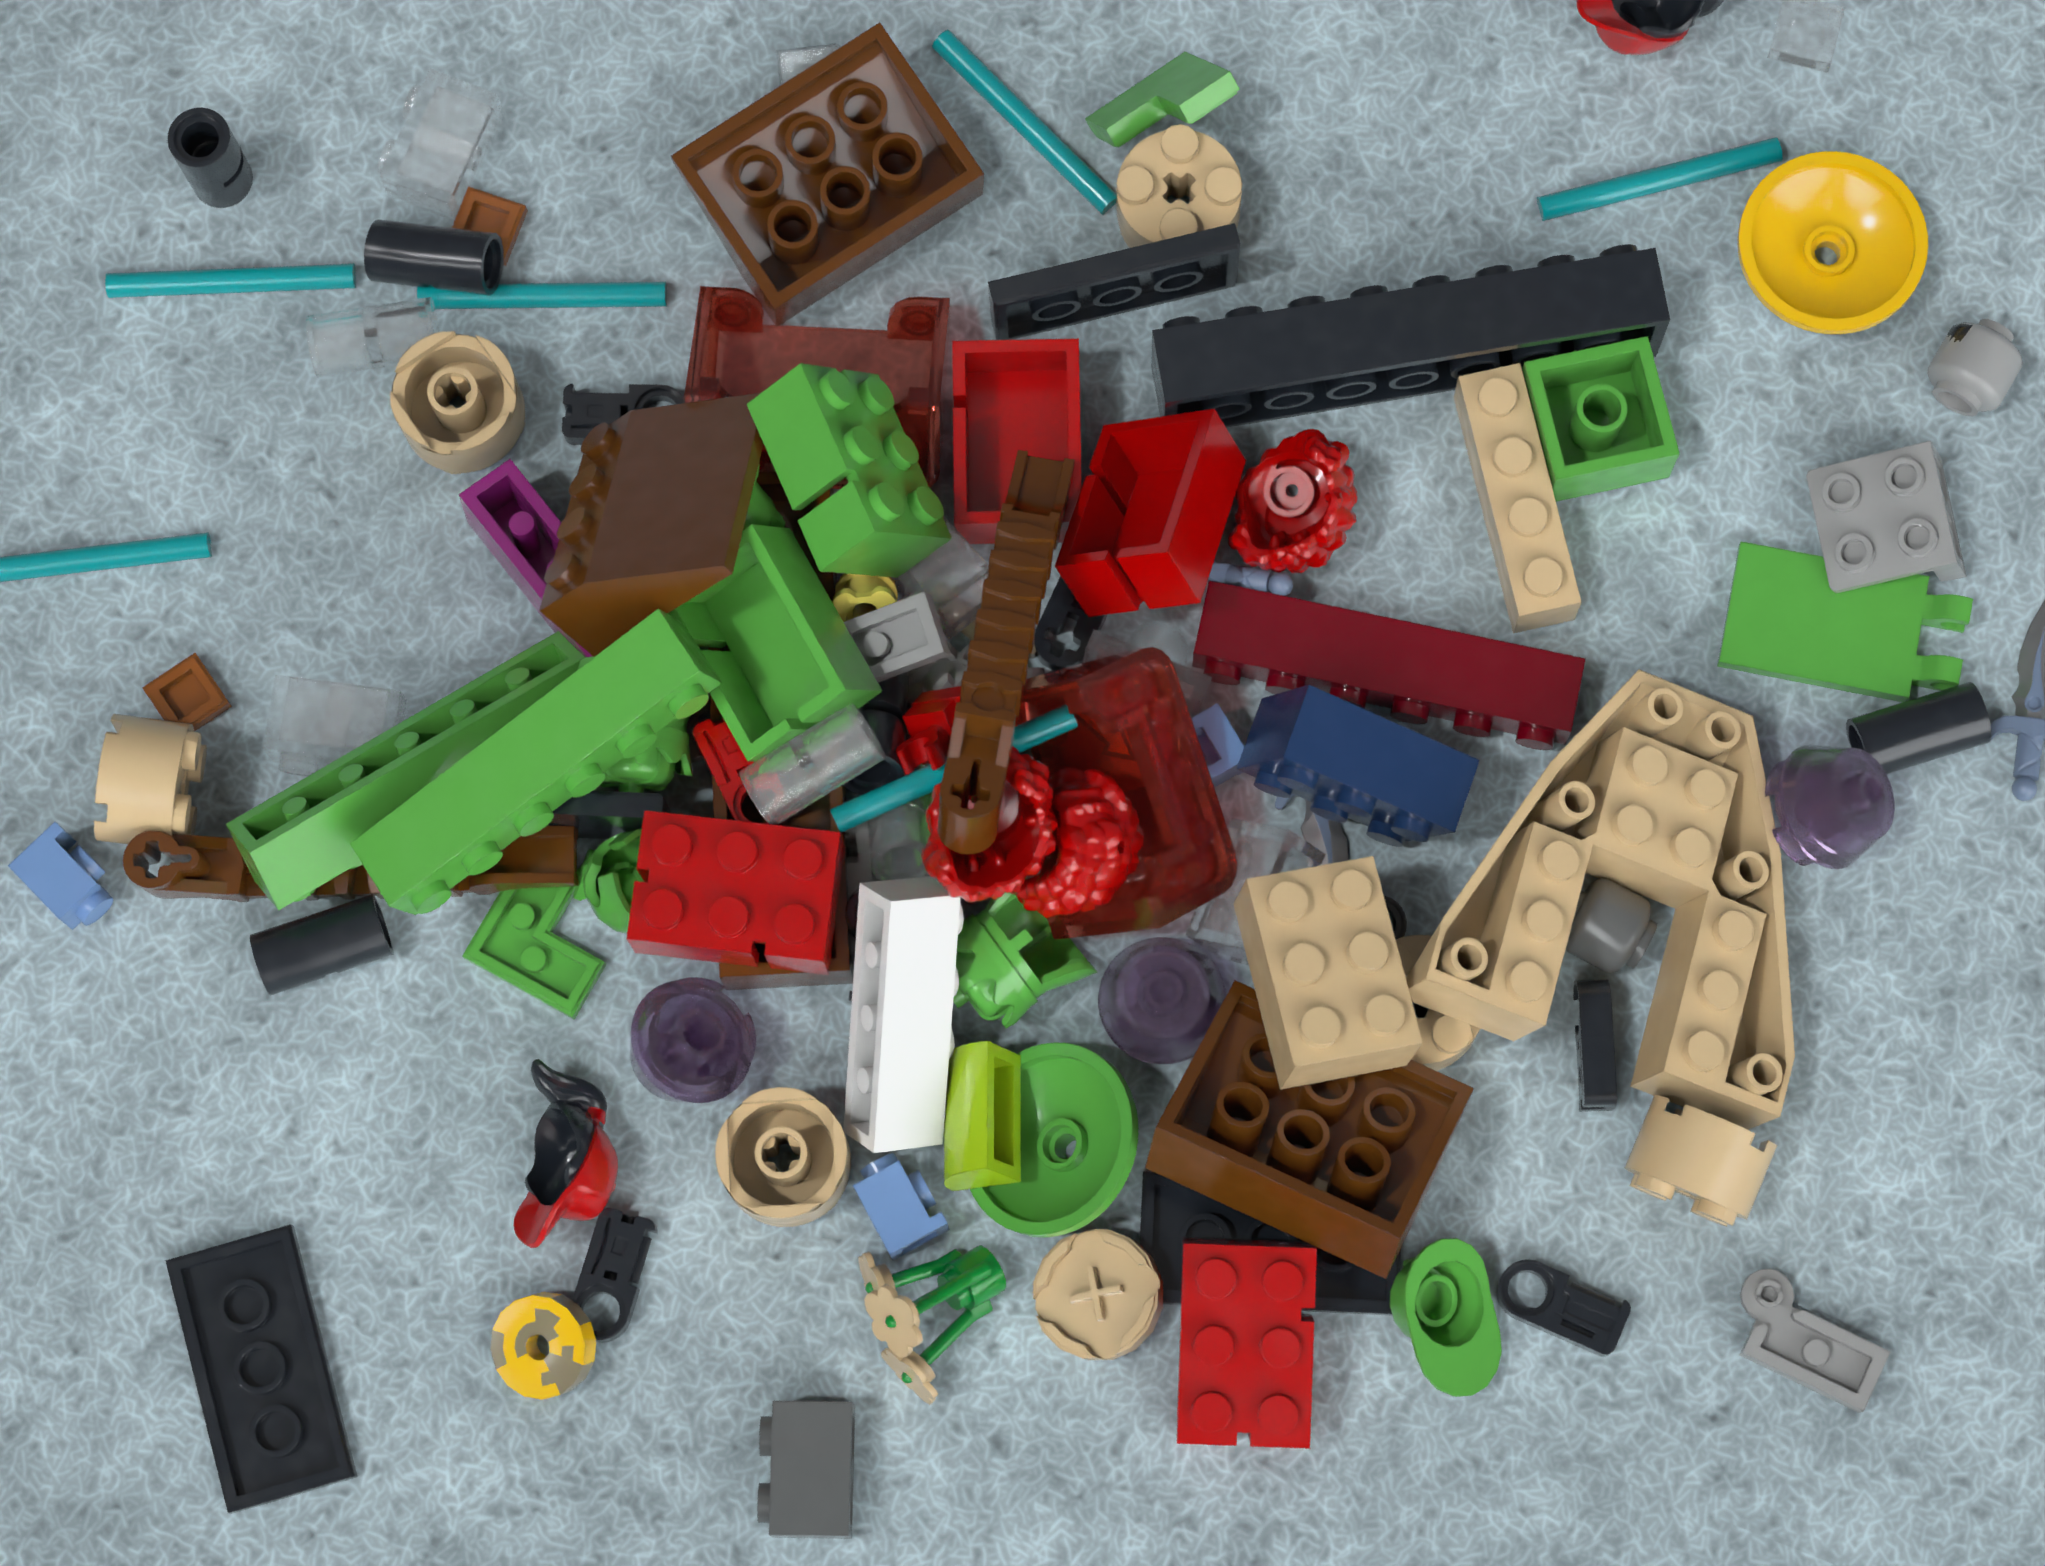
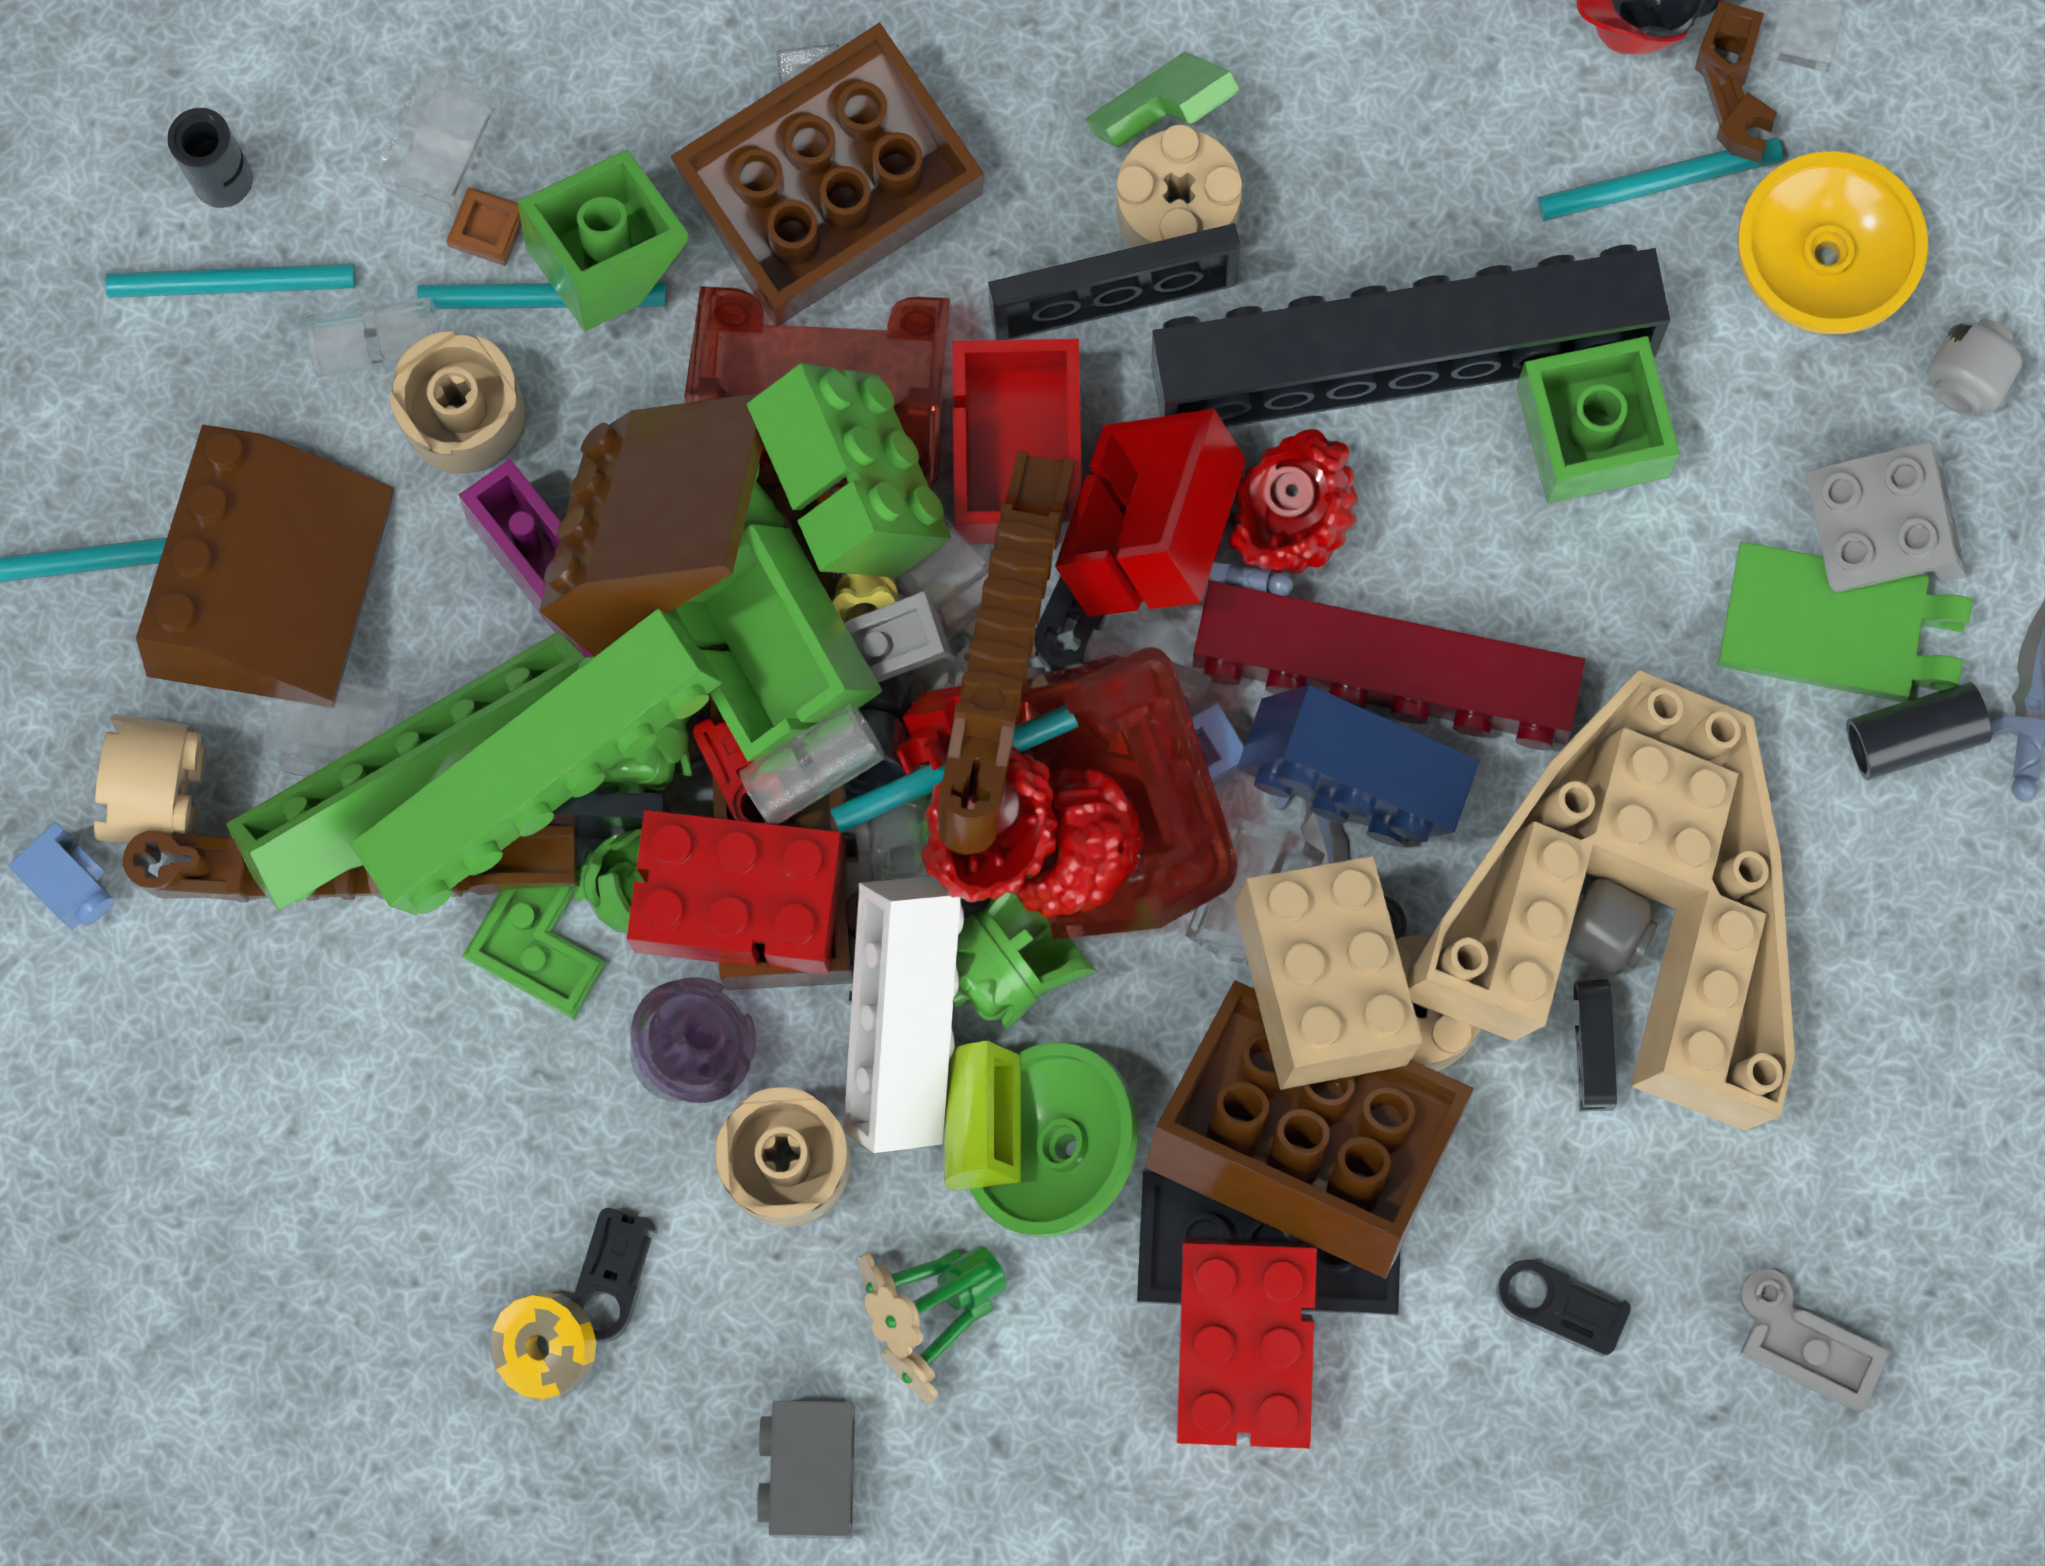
dark orange tile [142,653,232,732] -> none
black tile [166,1224,358,1514] -> none
black pin [250,894,394,996] -> none
black pin [364,219,504,295] -> none
hair [513,1059,618,1248] -> none
black piece [562,384,686,445] -> none
medium blue brick [853,1153,950,1261] -> none
teal bar [932,30,1116,215] -> none
tan tile [1033,1229,1163,1360] -> none
clear purple cone [1098,937,1226,1064] -> none
bright green piece [1390,1238,1502,1397] -> none
tan brick [1454,363,1582,634] -> none
tan brick [1625,1095,1777,1227] -> none
clear purple cone [1765,744,1895,869] -> none
none -> reddish brown slope [136,424,394,708]
none -> bright green slope [517,149,689,332]
none -> reddish brown piece [1695,0,1777,163]

